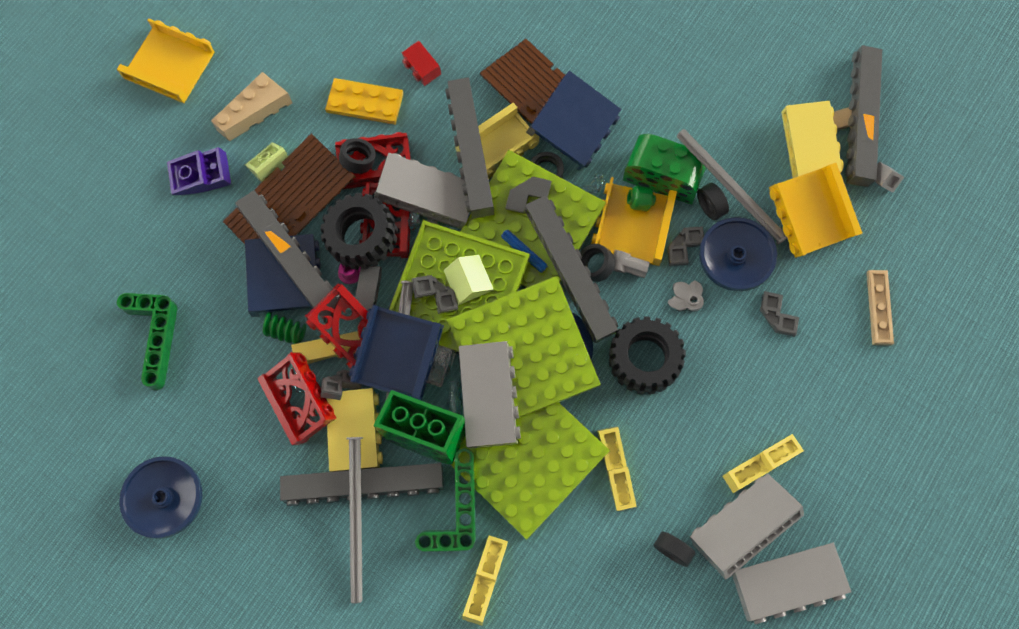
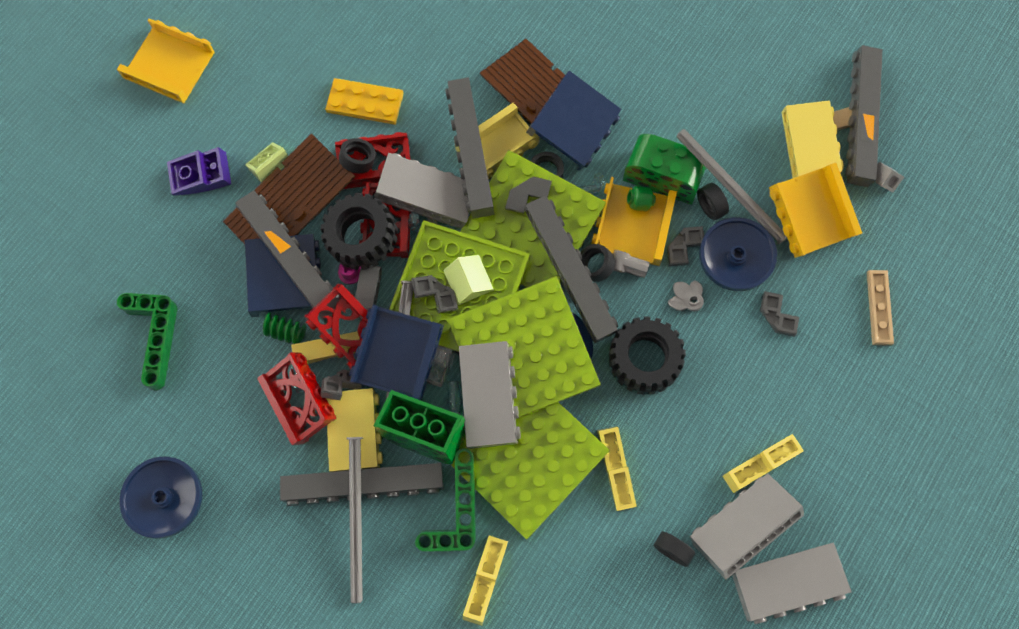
tan wedge [211,72,292,141] -> none
red brick [402,41,441,86] -> none
blue axle [501,230,548,273] -> none

